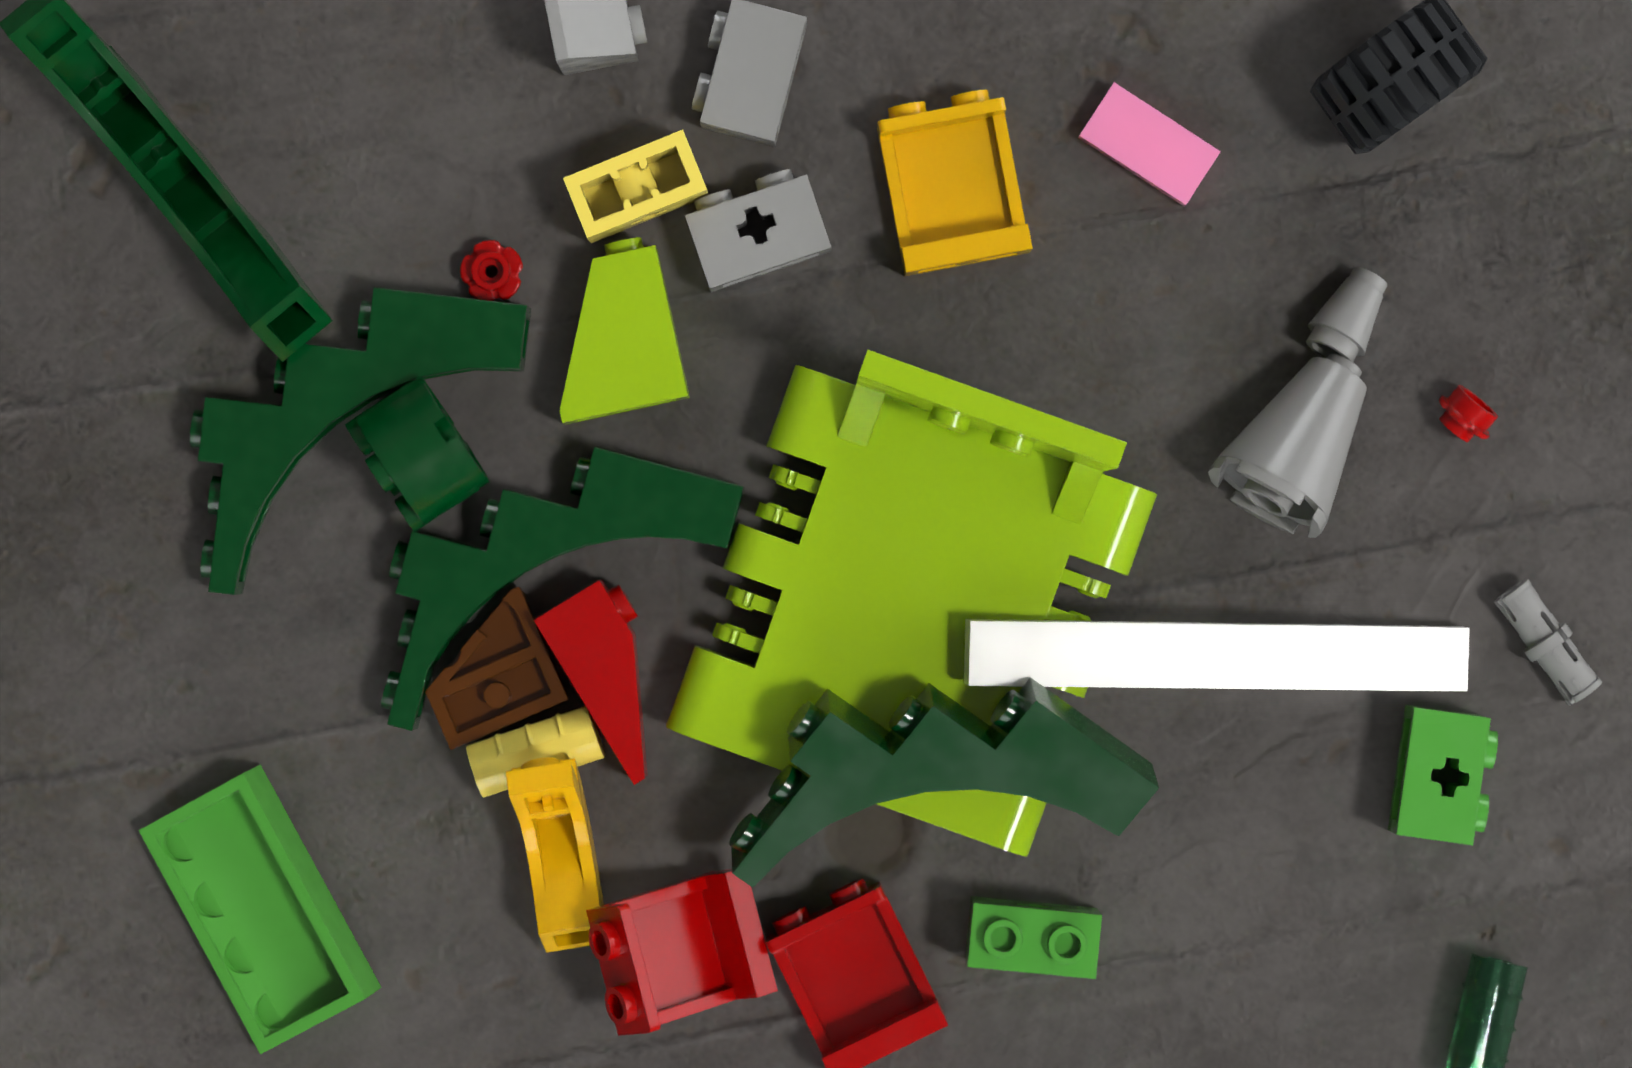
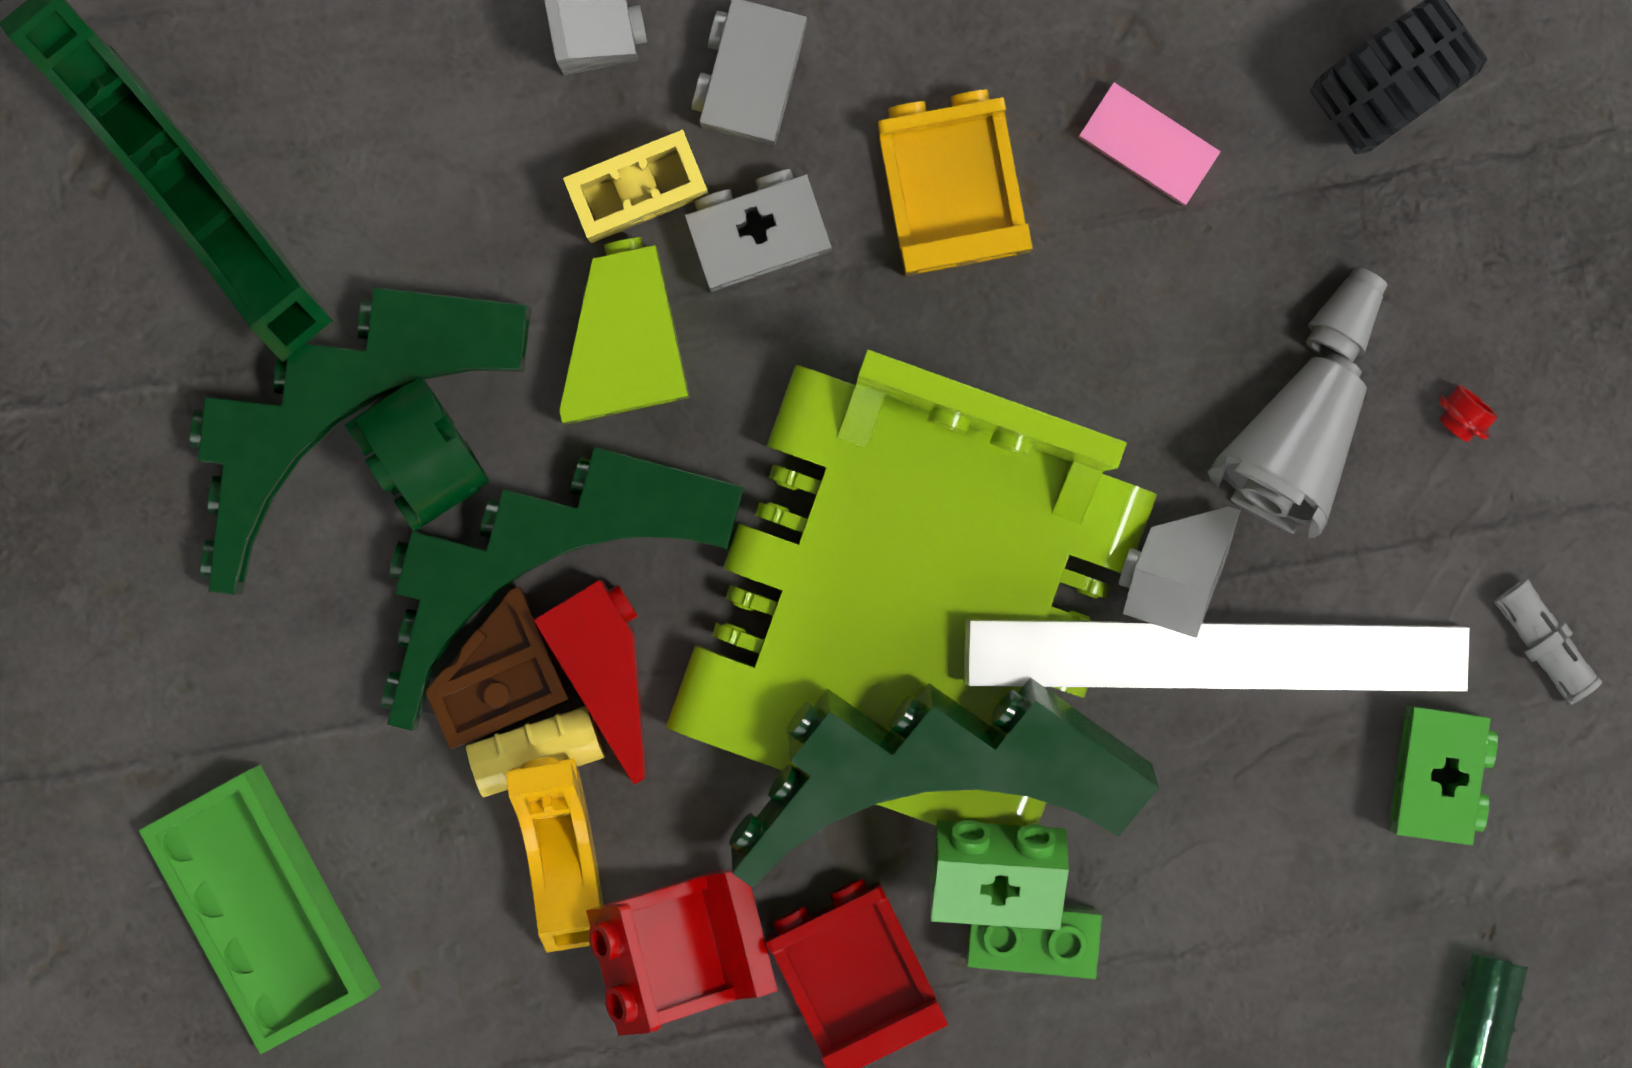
red plate [460,240,523,301] -> none
none -> bright green brick [930,820,1069,930]
none -> light grey slope [1119,506,1241,638]

